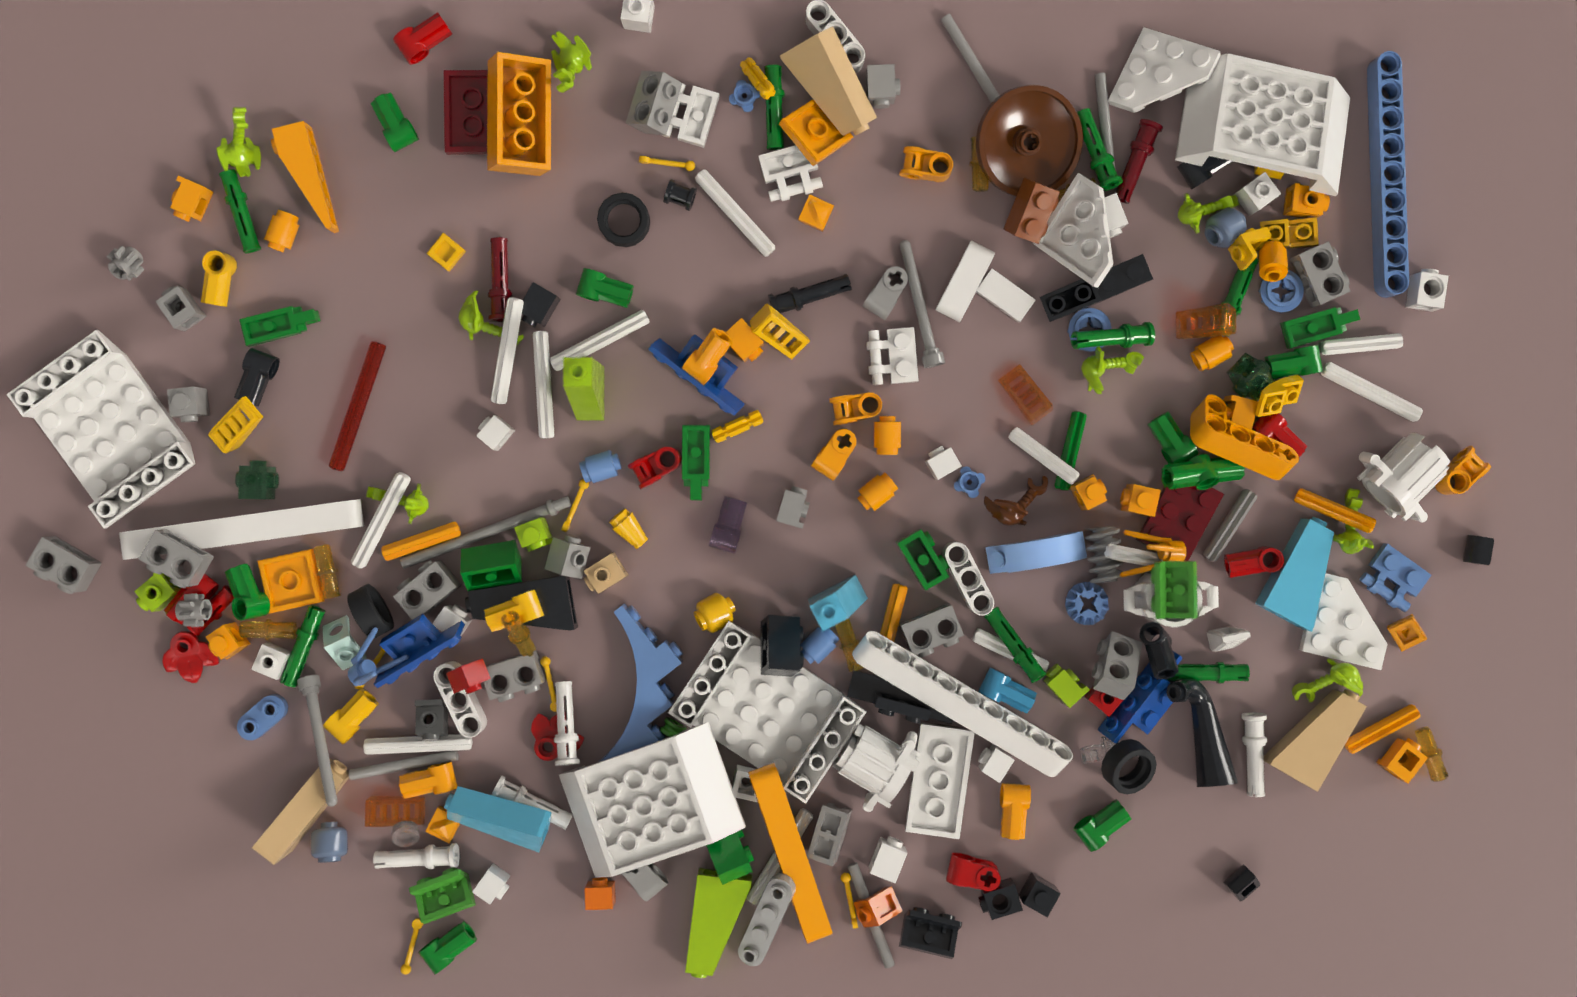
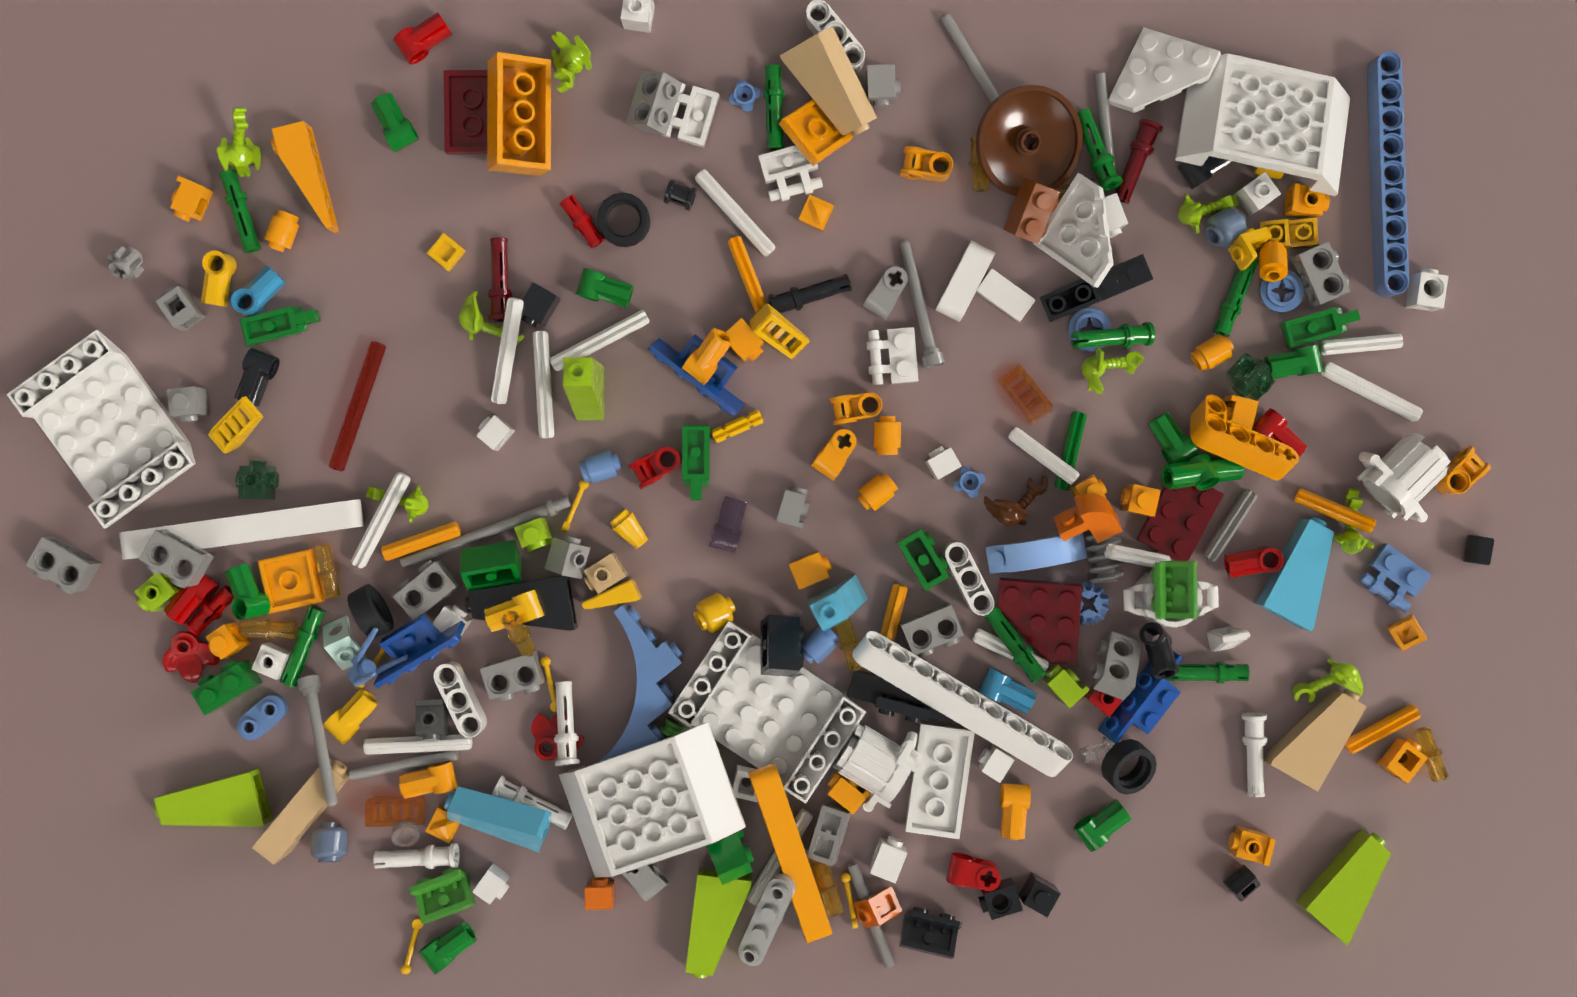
light grey gear [175,593,212,627] -> none
red plate [446,658,491,695] -> none
yellow hinge [639,156,695,171] -> none
yellow axle [740,57,776,100] -> none
light orange plant [1120,530,1186,577] -> none
black animal [1167,679,1238,787] -> none
clear orange slope [1176,303,1236,339] -> none
yellow slope [1255,374,1304,417] -> none
white plate [1299,573,1387,670] -> none
none -> lime slope [154,768,273,827]
none -> green brick [190,660,263,716]
none -> dark azure piece [231,265,286,317]
none -> red pin [559,194,605,249]
none -> yellow slope [582,578,642,609]
none -> light orange axle [728,236,767,313]
none -> light orange brick [789,551,832,590]
none -> clear yellow axle [812,862,843,917]
none -> light orange brick [826,771,870,815]
none -> dark red plate [998,578,1082,666]
none -> orange brick [1054,494,1123,543]
none -> light orange brick [1228,826,1276,866]
none -> lime slope [1297,829,1392,945]

